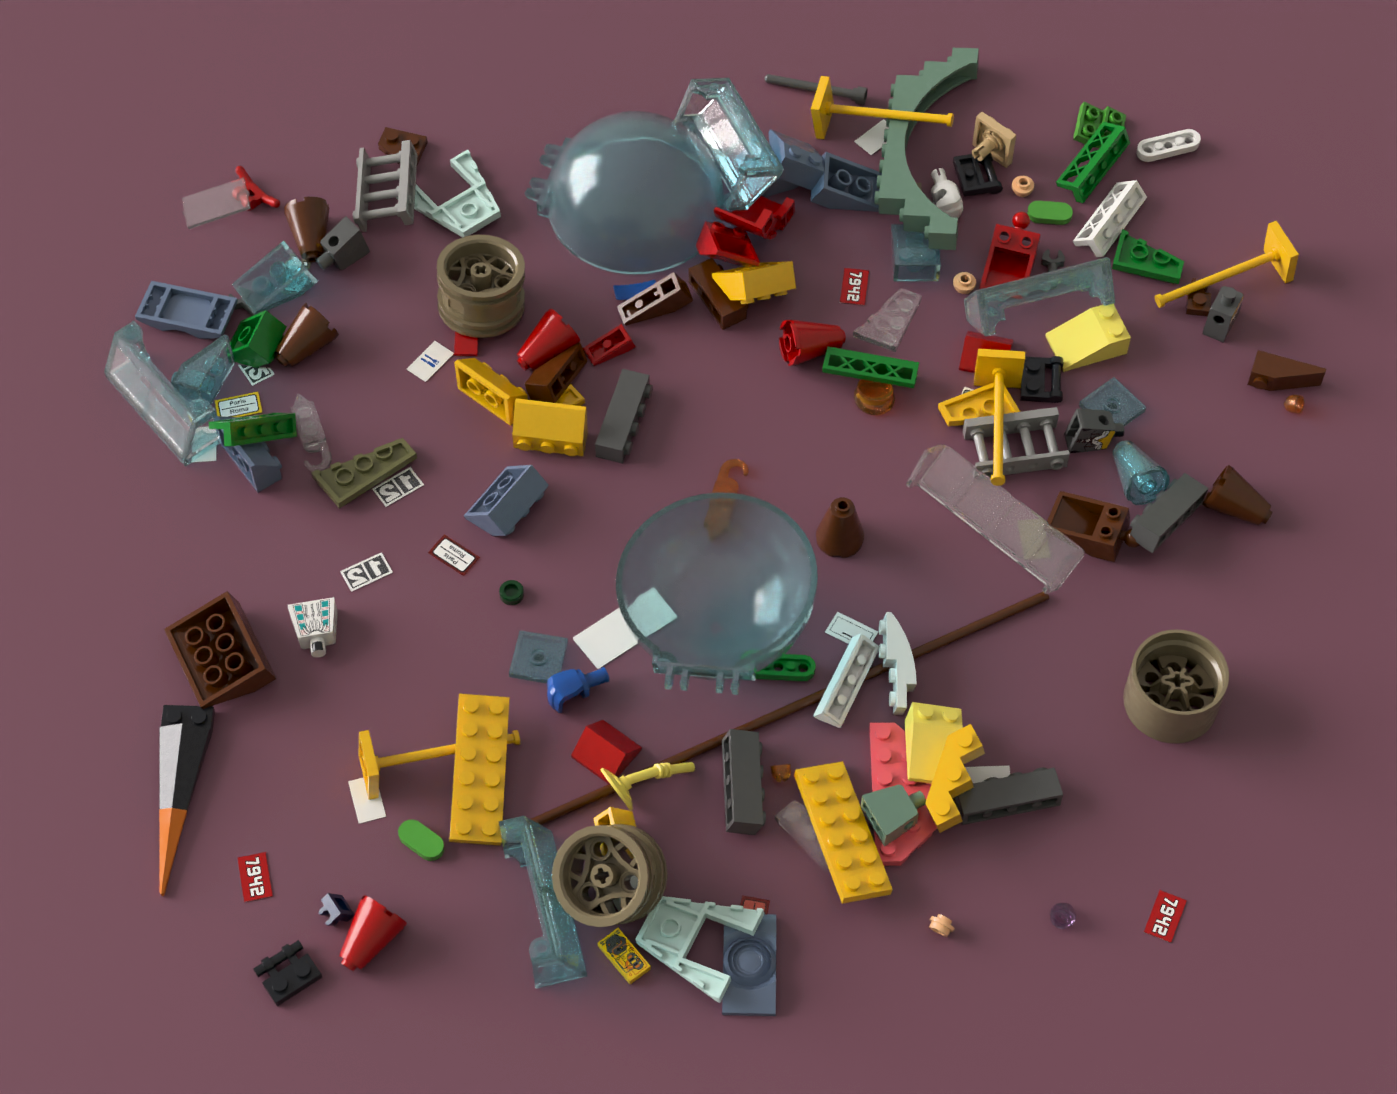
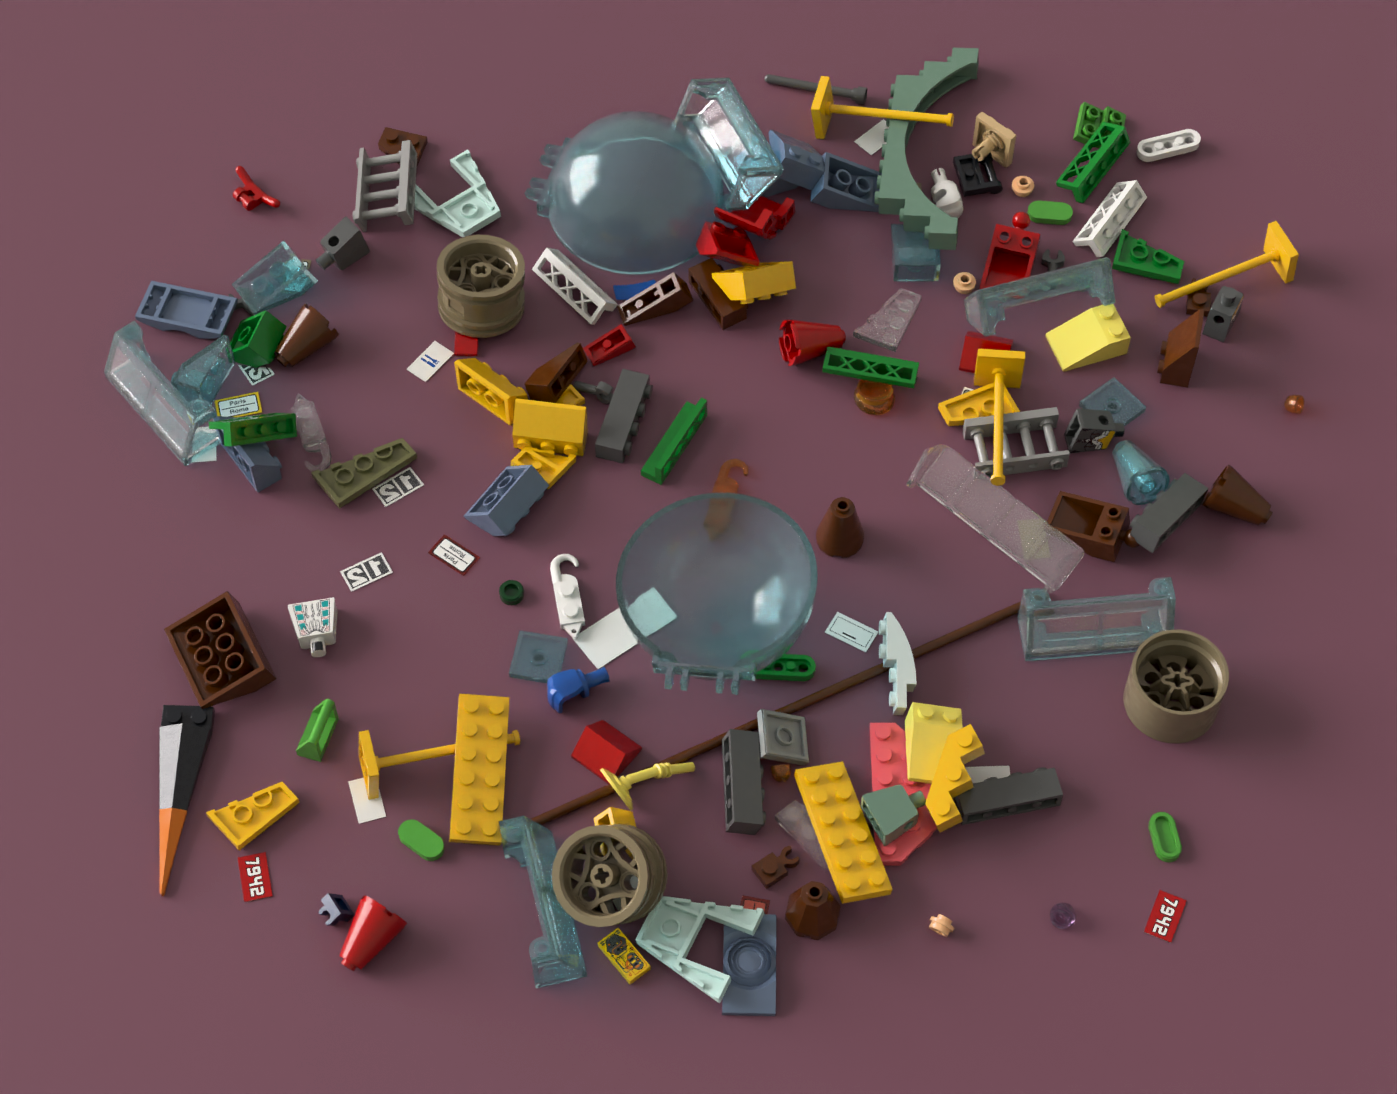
clear piece [182,177,251,229] -> none
black plate [253,940,323,1006] -> none
reddish brown cone [284,196,330,263] -> none
red cone [517,308,580,371] -> none
white slope [813,633,879,728] -> none
red sticker [840,268,869,305] -> none
black plate [1020,356,1063,403] -> none
reddish brown slope [1247,350,1326,391] -> none
none -> yellow wing [206,782,300,851]
none -> bright green tile [296,699,339,762]
none -> yellow wing [511,446,576,490]
none -> white fence [532,248,618,325]
none -> white plate [550,554,585,640]
none -> dark grey bar [573,381,613,404]
none -> green fence [641,397,707,485]
none -> reddish brown plate [751,846,800,889]
none -> light grey tile [757,709,809,766]
none -> reddish brown cone [785,881,841,940]
none -> windscreen [1017,577,1176,661]
none -> bright green tile [1148,812,1182,862]
none -> reddish brown slope [1157,309,1204,388]

